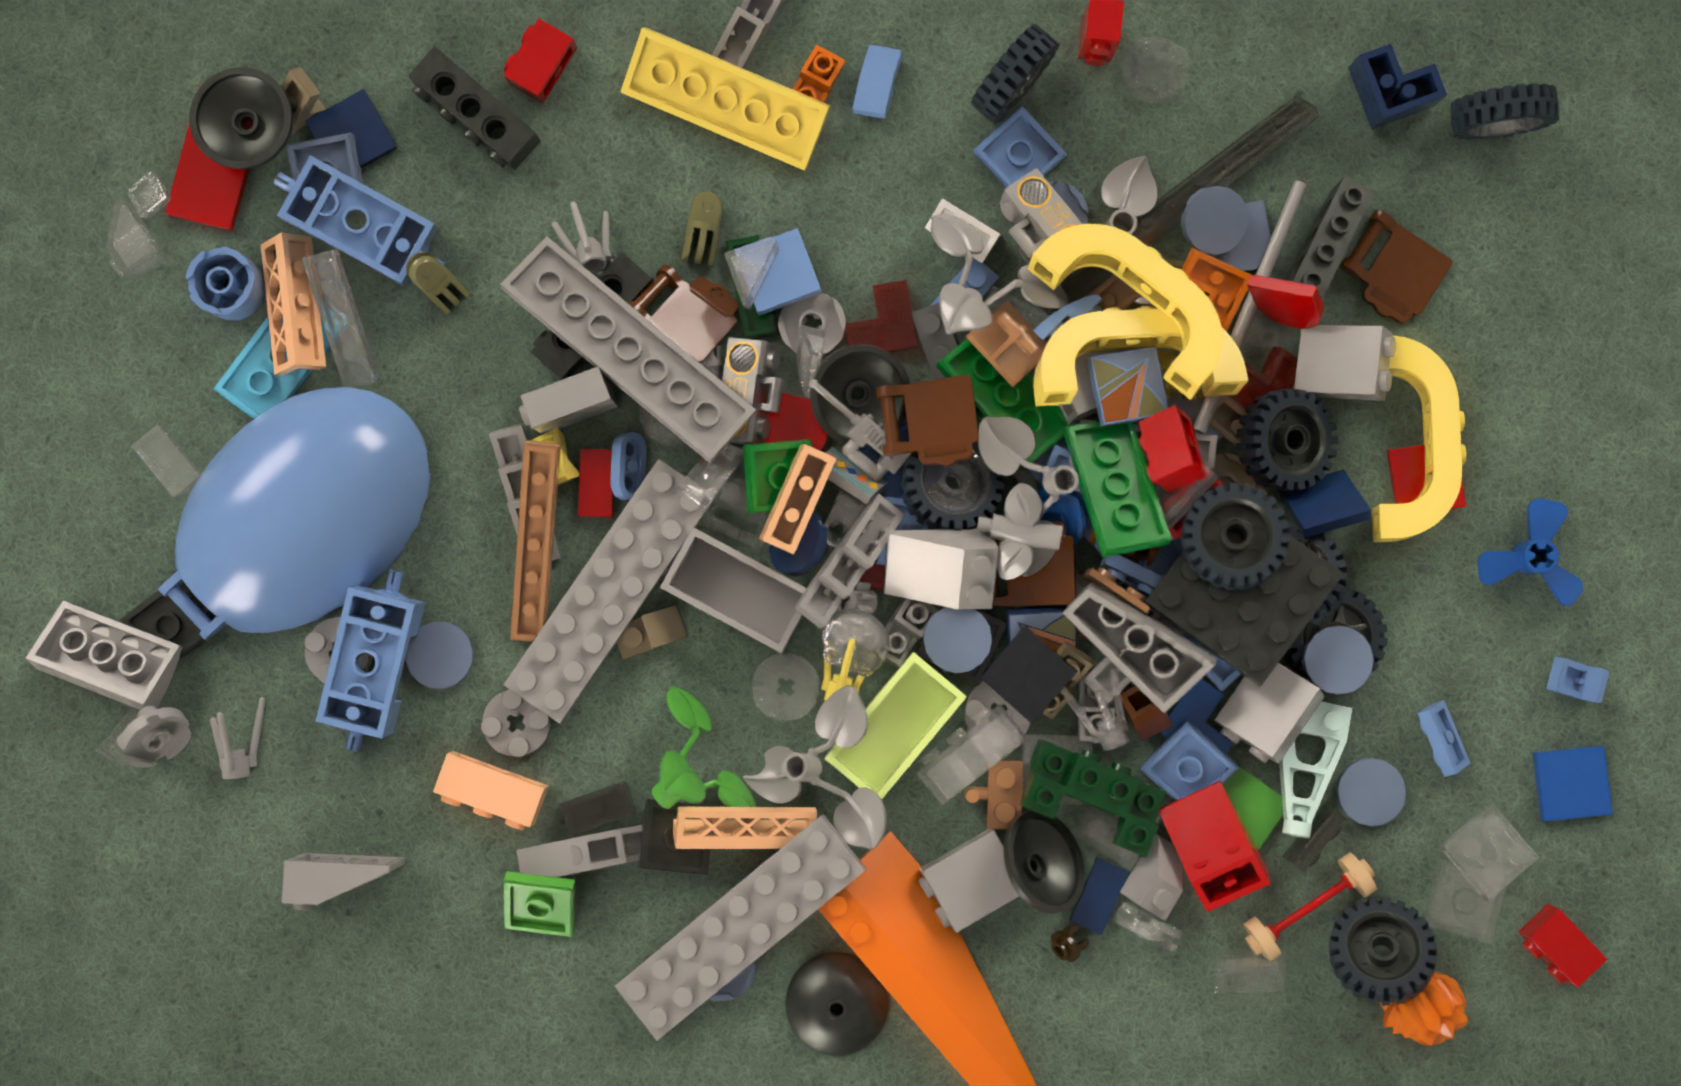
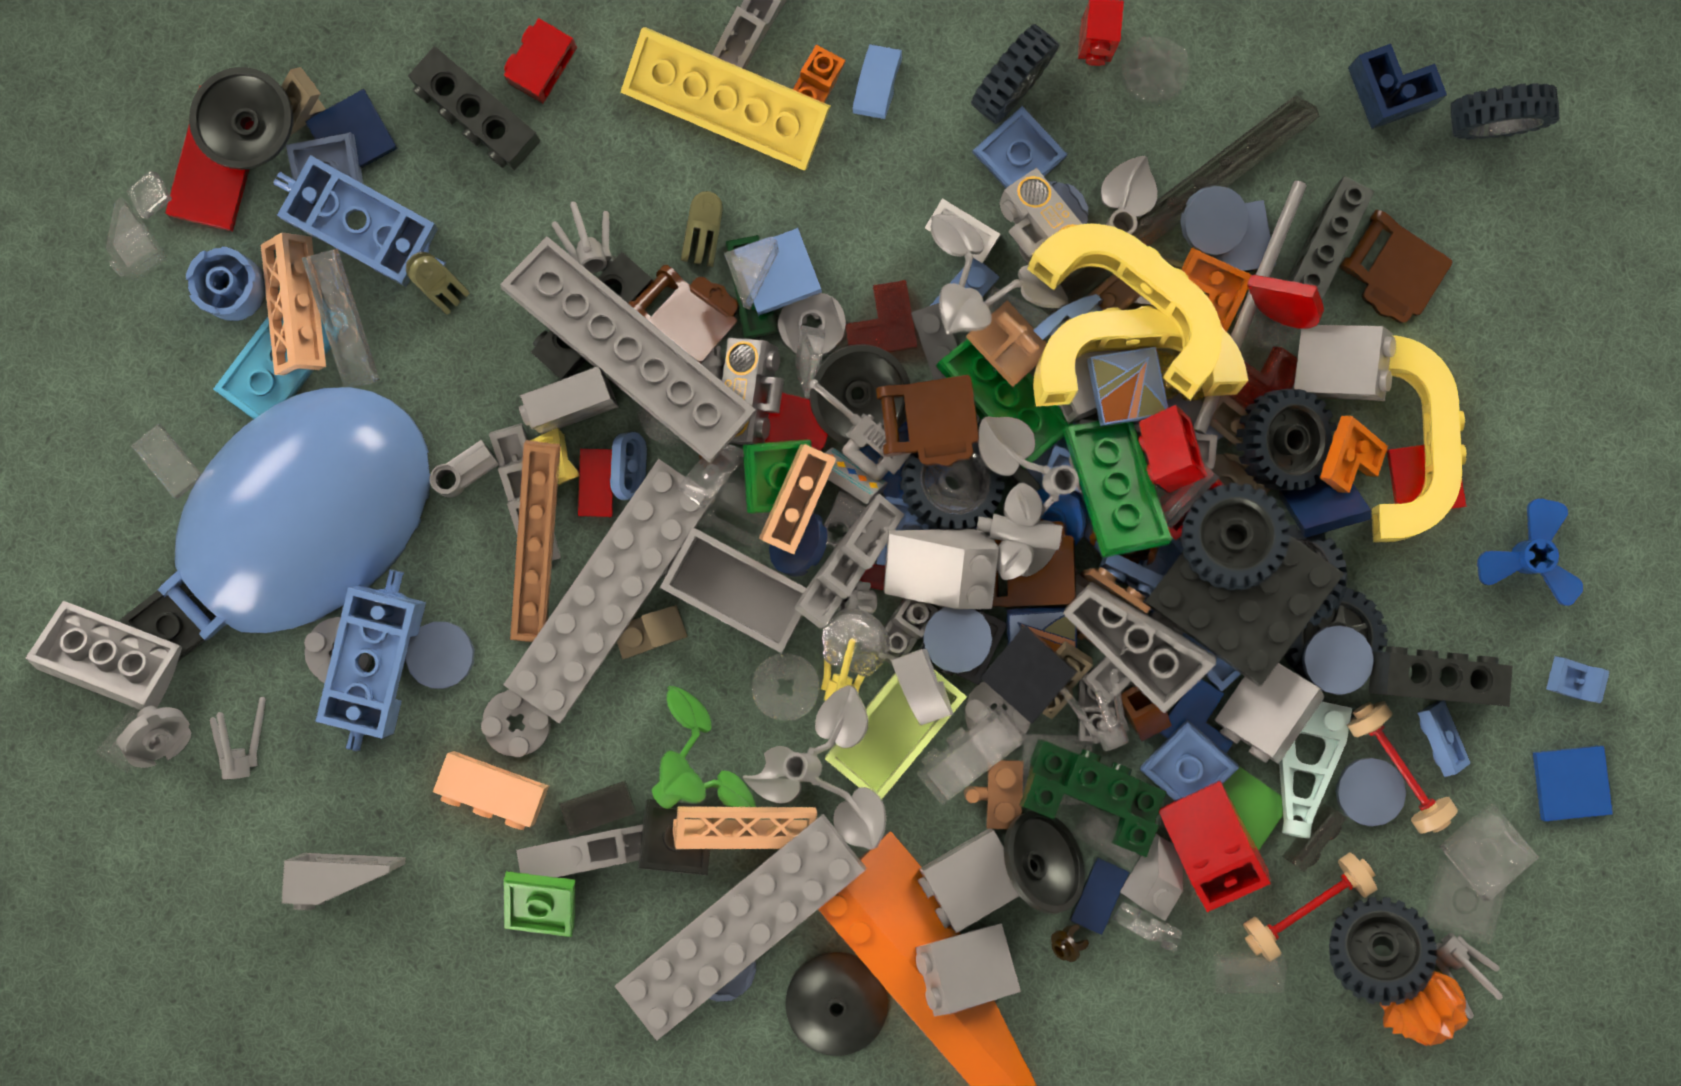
red brick [1518,904,1608,988] -> none
none -> light grey piece [430,440,499,498]
none -> light grey slope [891,649,953,725]
none -> light grey brick [915,923,1021,1016]
none -> orange plate [1320,416,1388,493]
none -> tan axle [1346,701,1458,834]
none -> pearl dark grey brick [1368,646,1513,707]
none -> light grey plant [1436,933,1503,1019]

